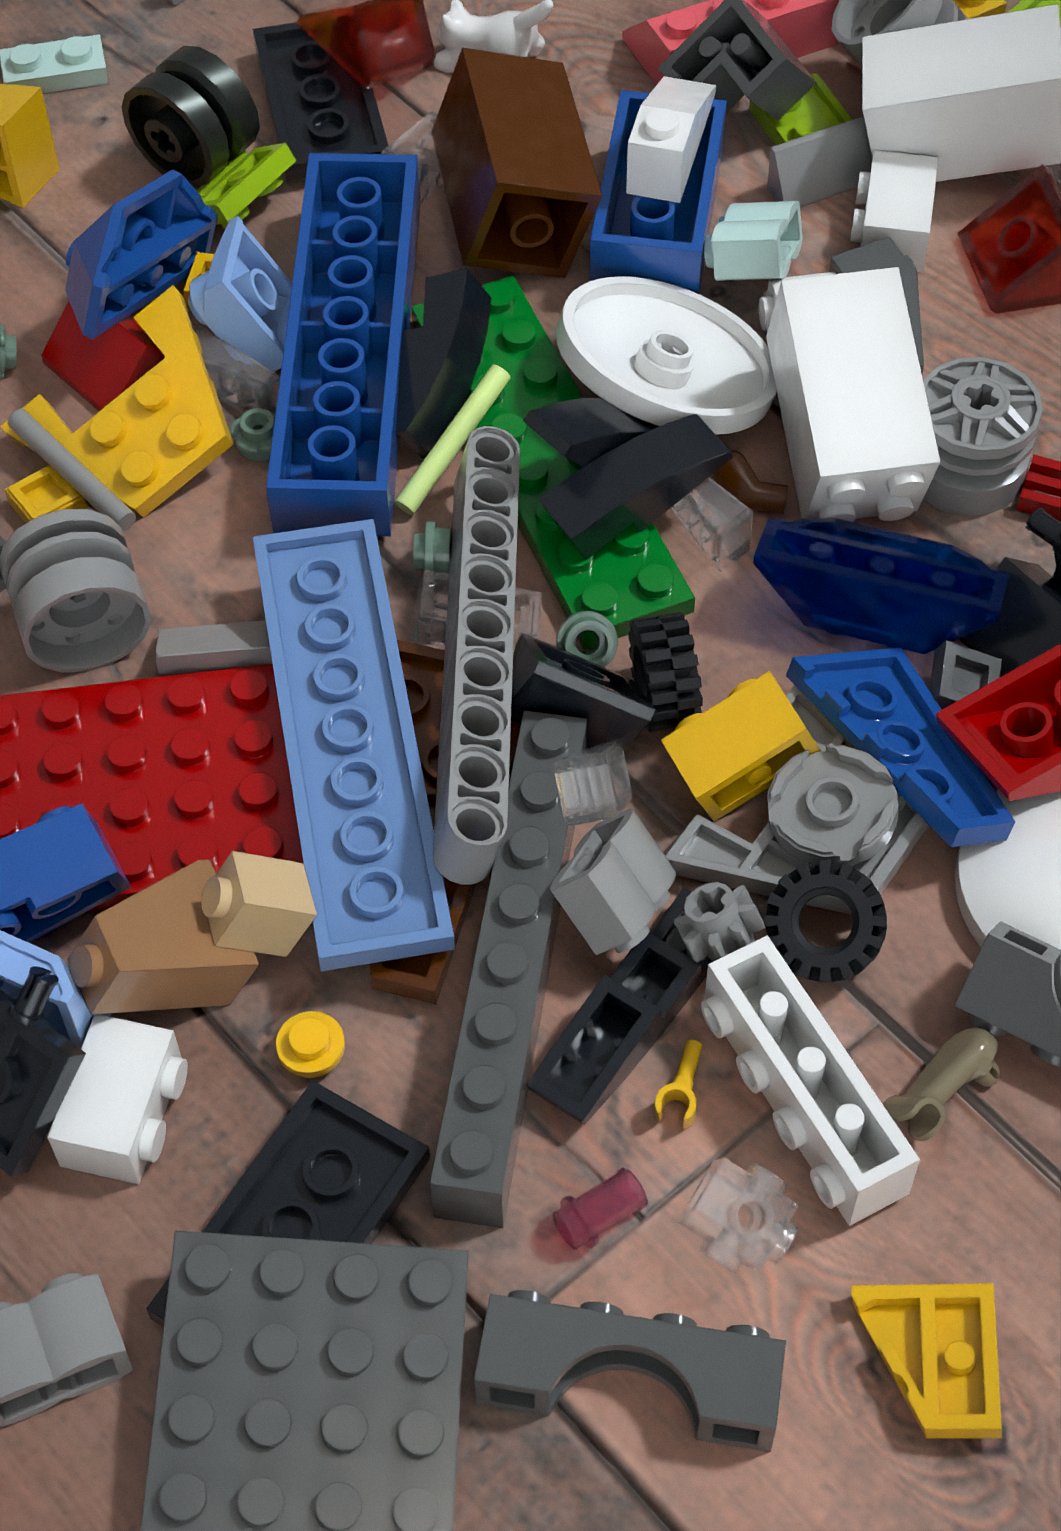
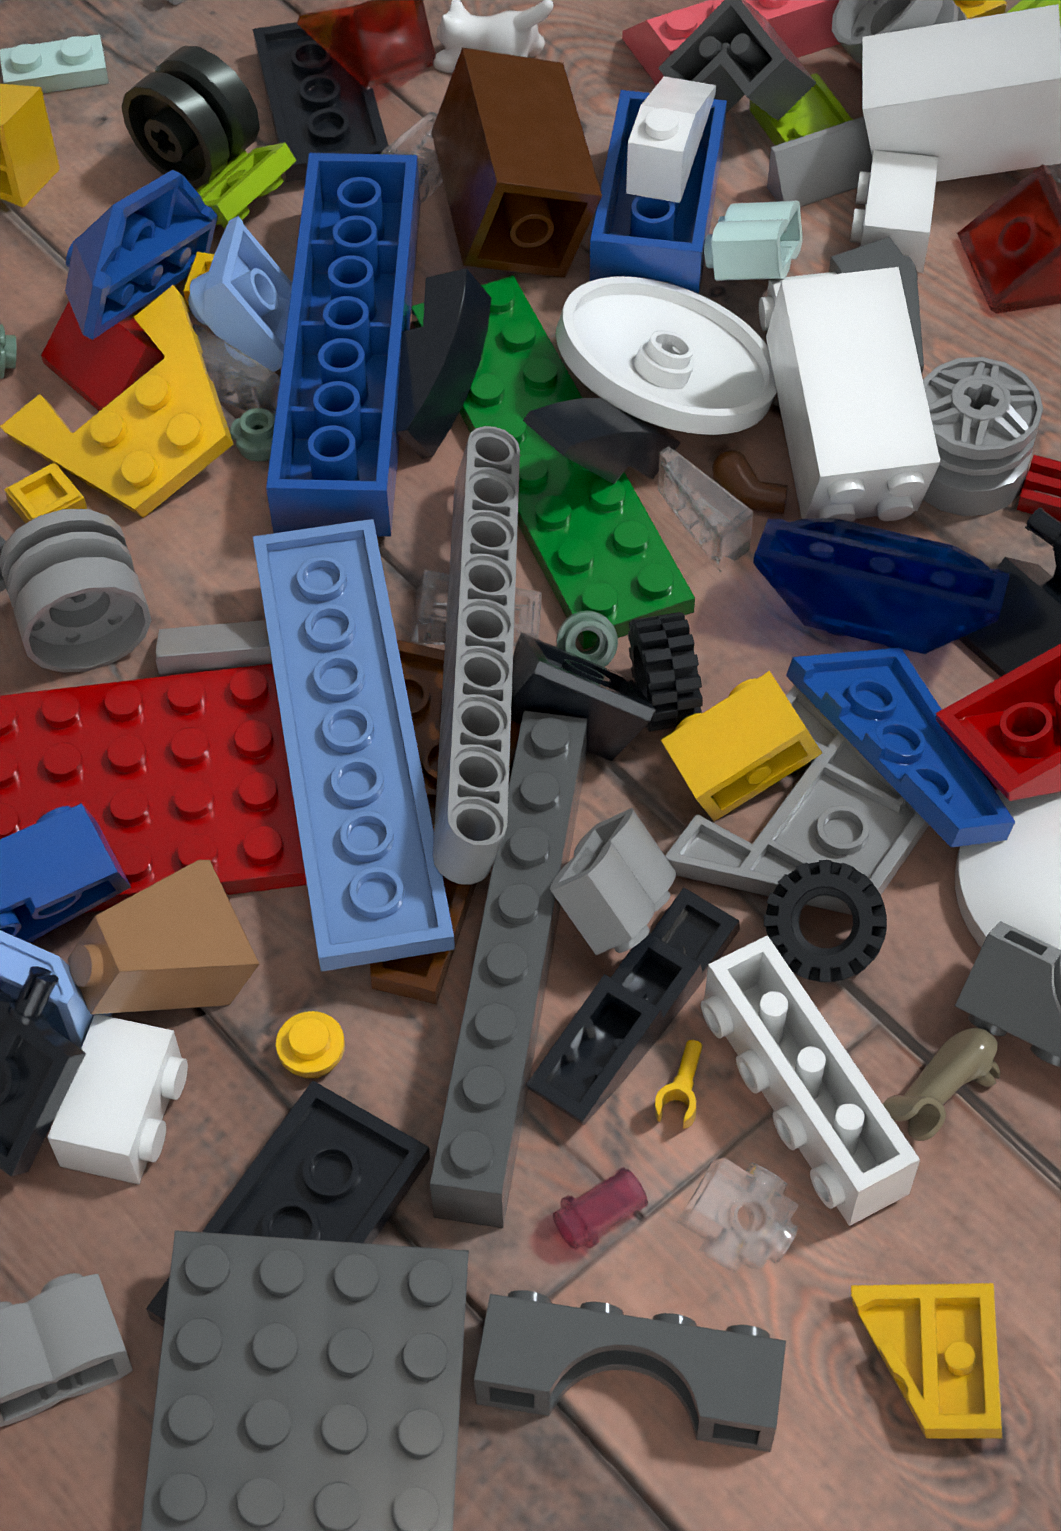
light grey bar [8,409,136,531] -> none
tan brick [201,851,317,957] -> none
yellowish green bar [394,365,511,515] -> none
sand green plate [413,521,452,582] -> none
black slope [539,414,733,560] -> none
clear slope [554,740,633,825] -> none
light grey gear [674,882,765,963] -> none
light grey tile [767,745,898,866] -> none
dark grey plate [929,640,1002,709] -> none

